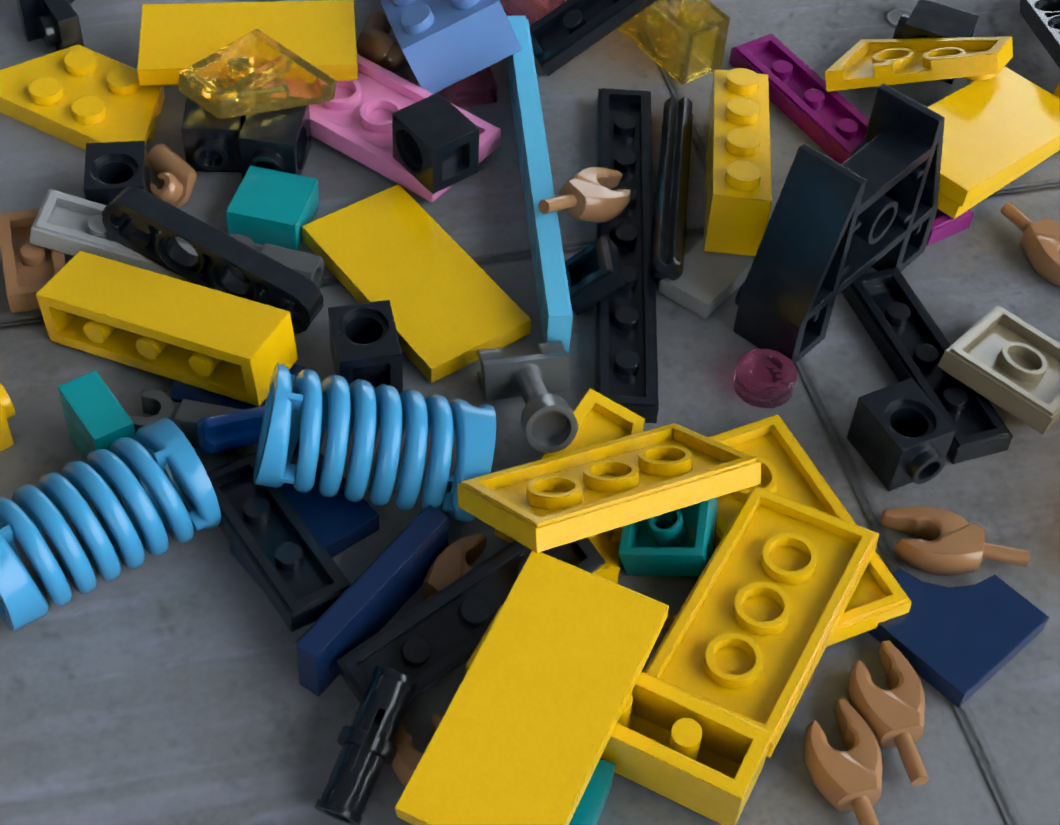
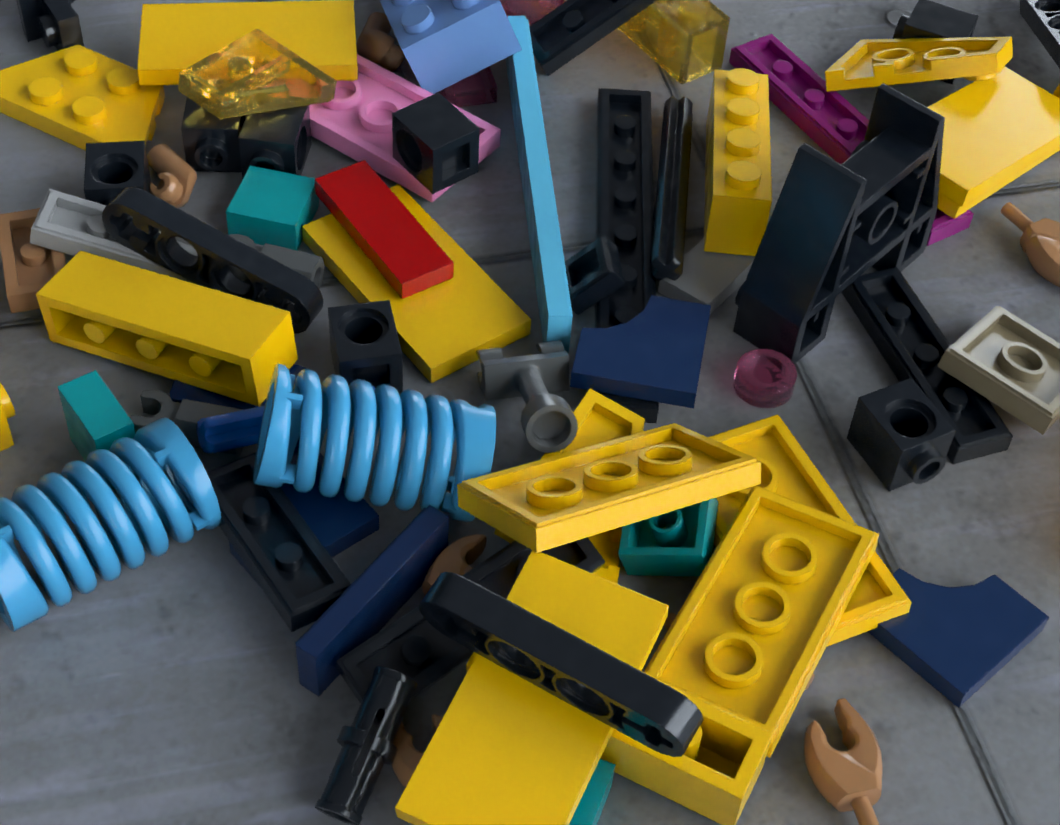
medium nougat hand [539,167,631,223] -> none
medium nougat hand [848,640,929,787] -> none
medium nougat hand [881,506,1030,576] -> none
none -> red tile [315,160,454,299]
none -> black beam [419,572,703,757]
none -> dark blue tile [570,295,711,409]

